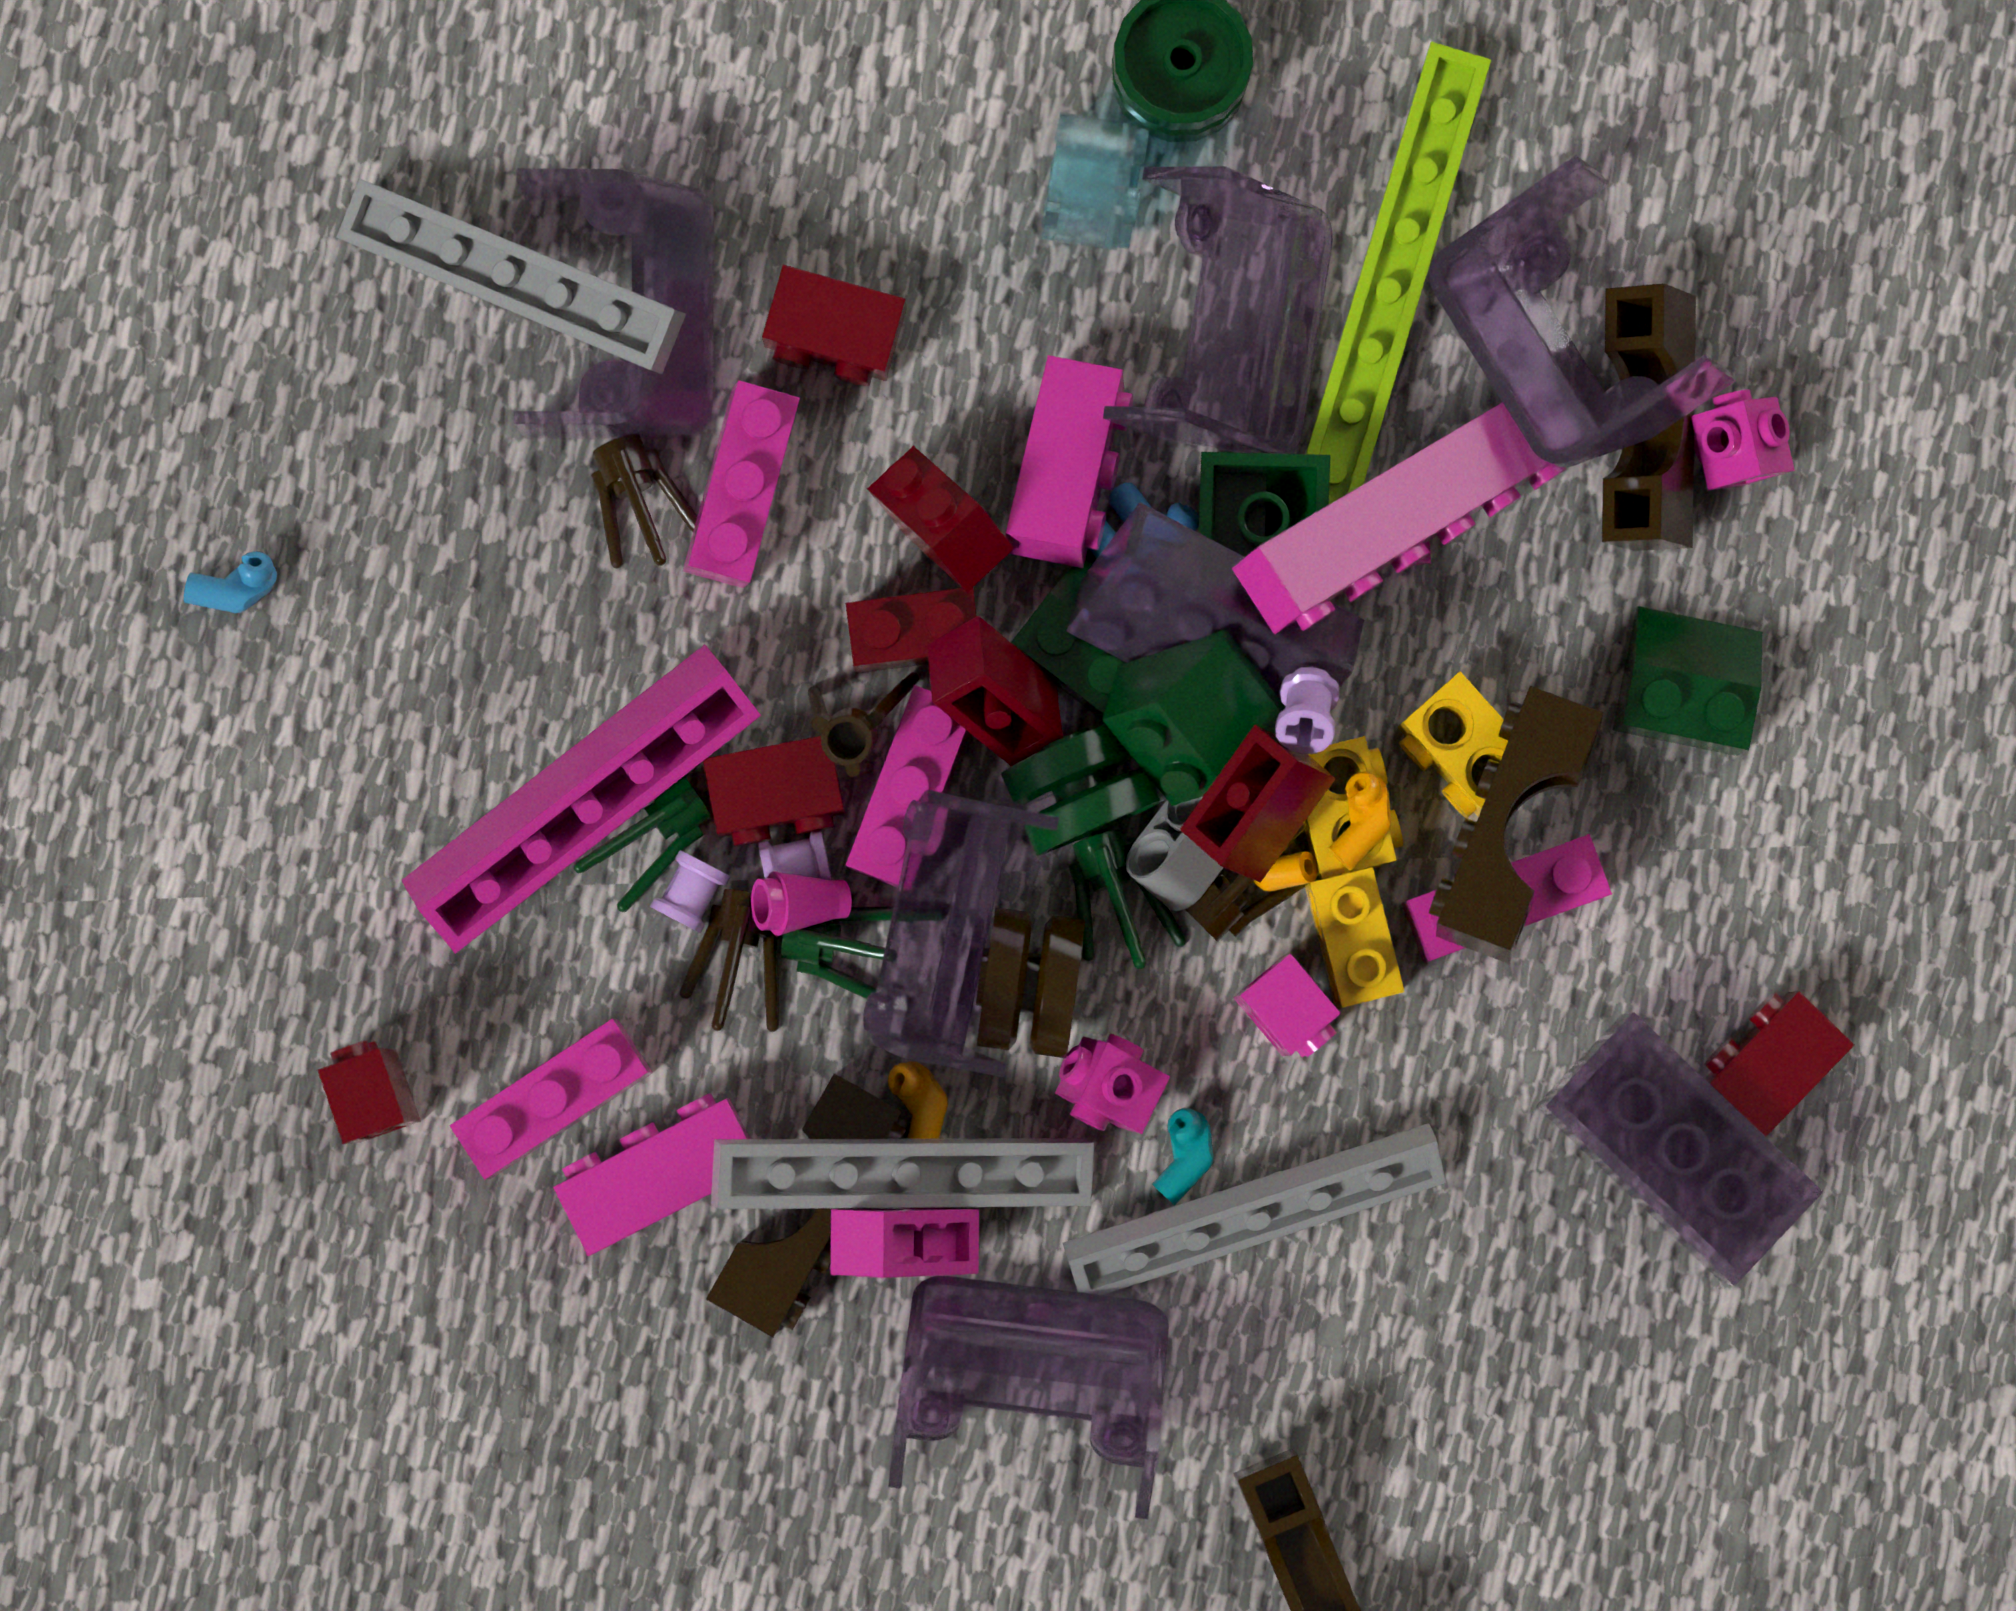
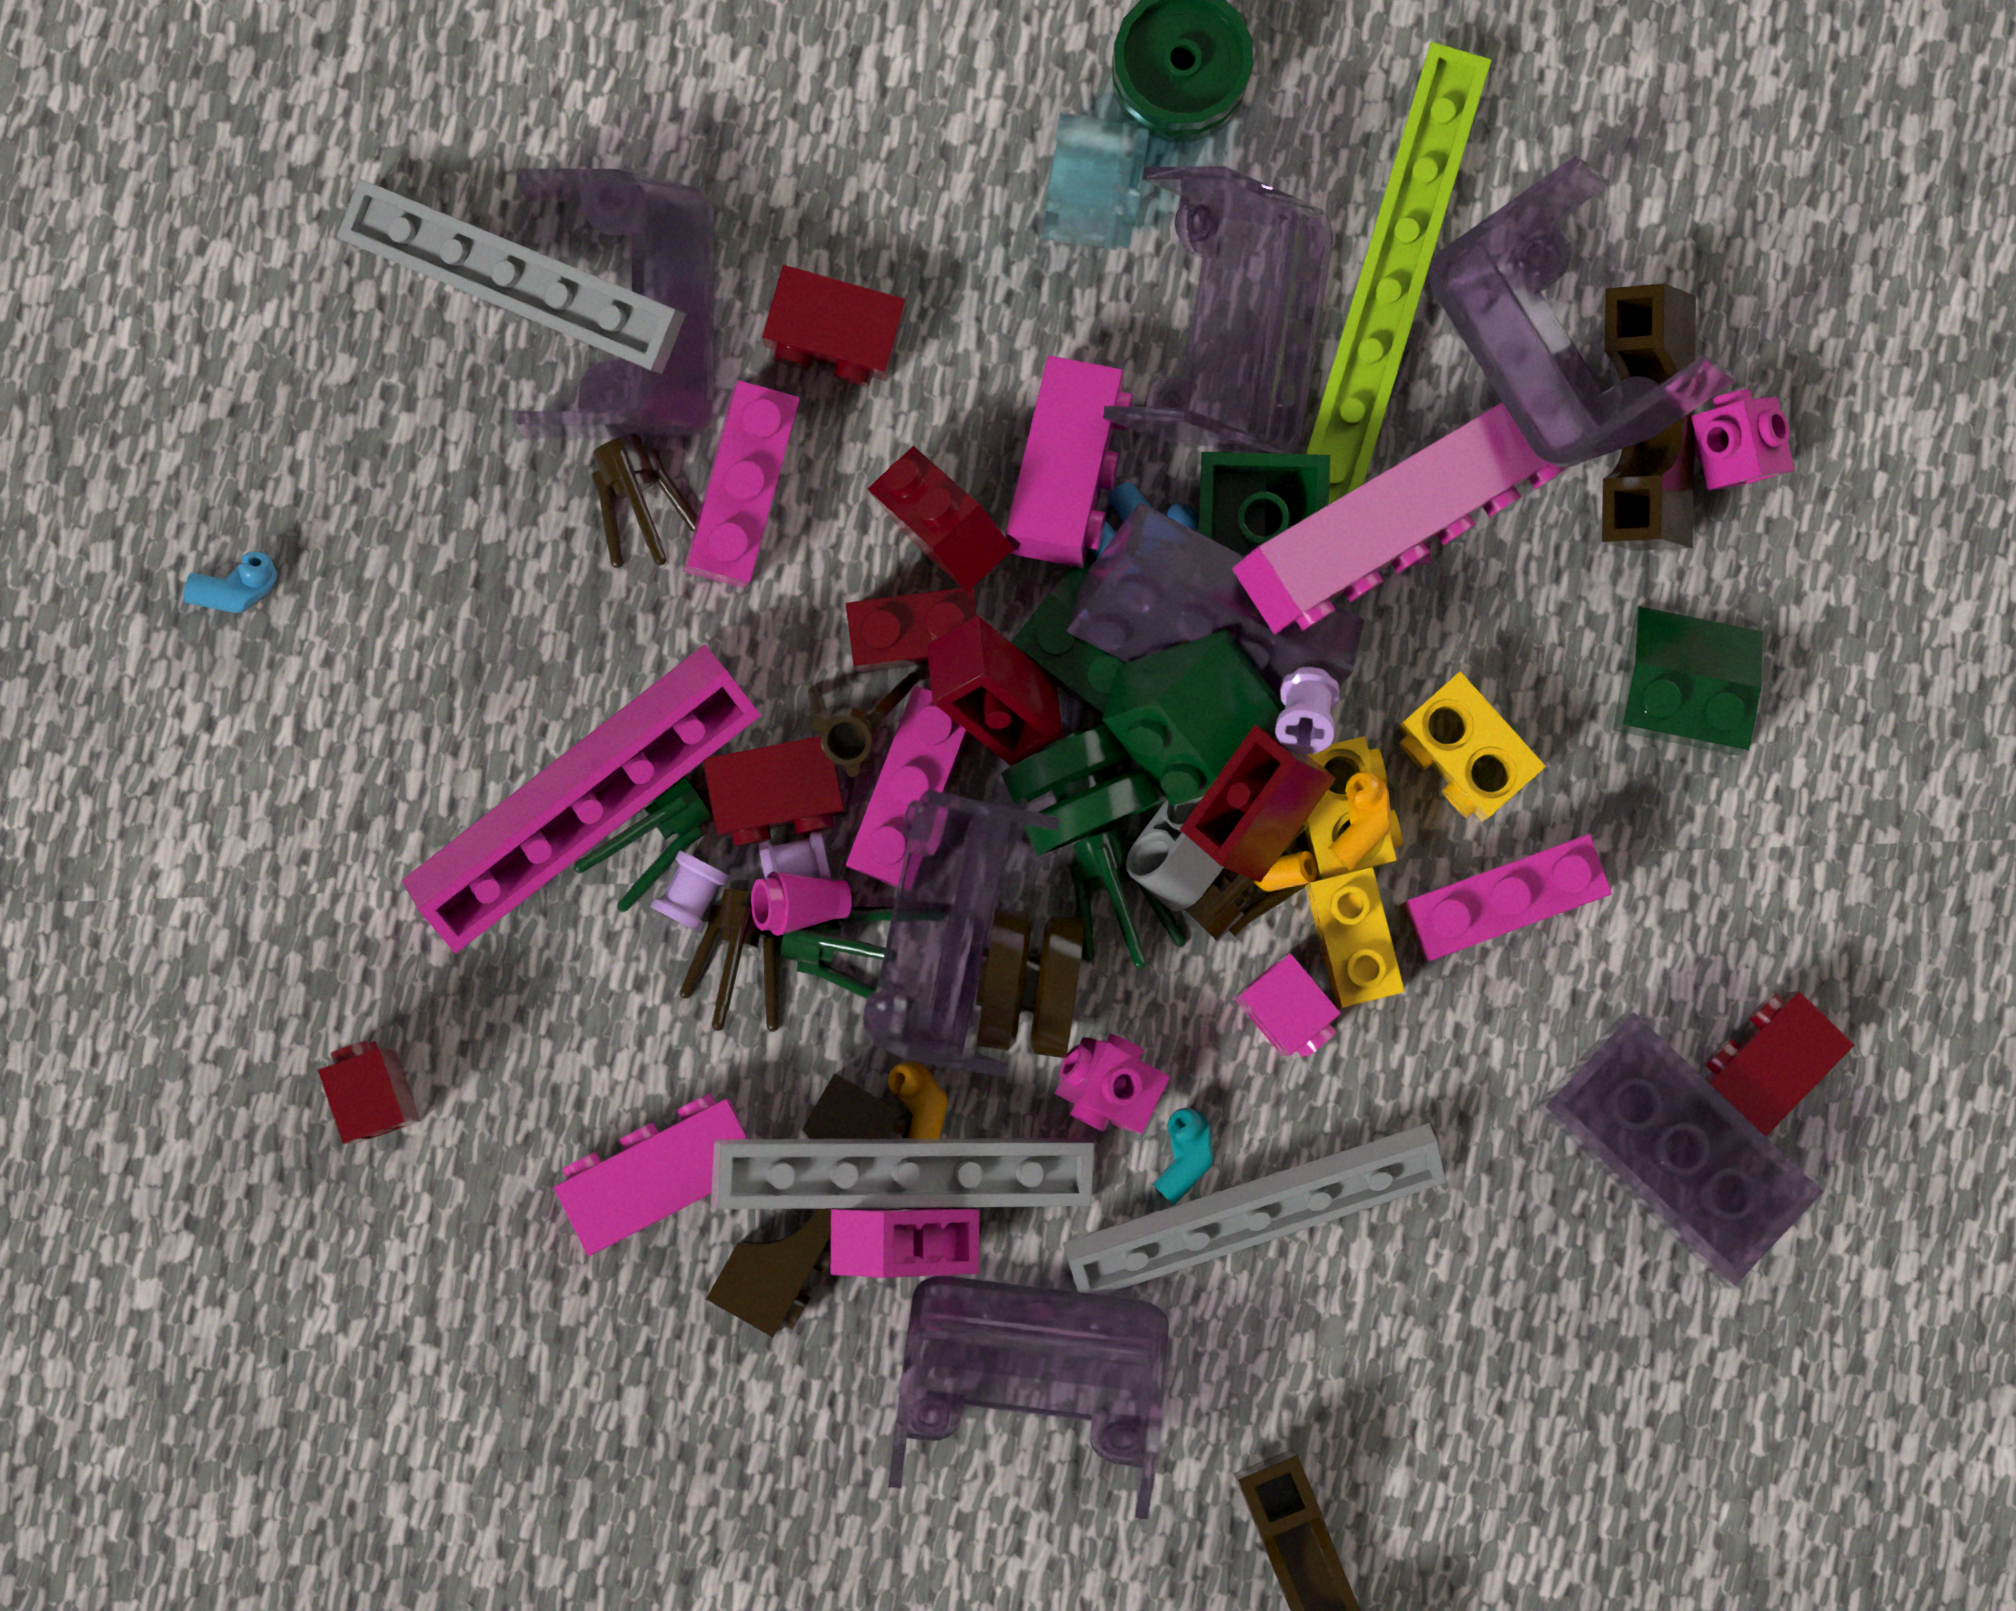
dark pink brick [449,1018,653,1180] -> none
dark brown arch [1429,686,1604,964] -> none

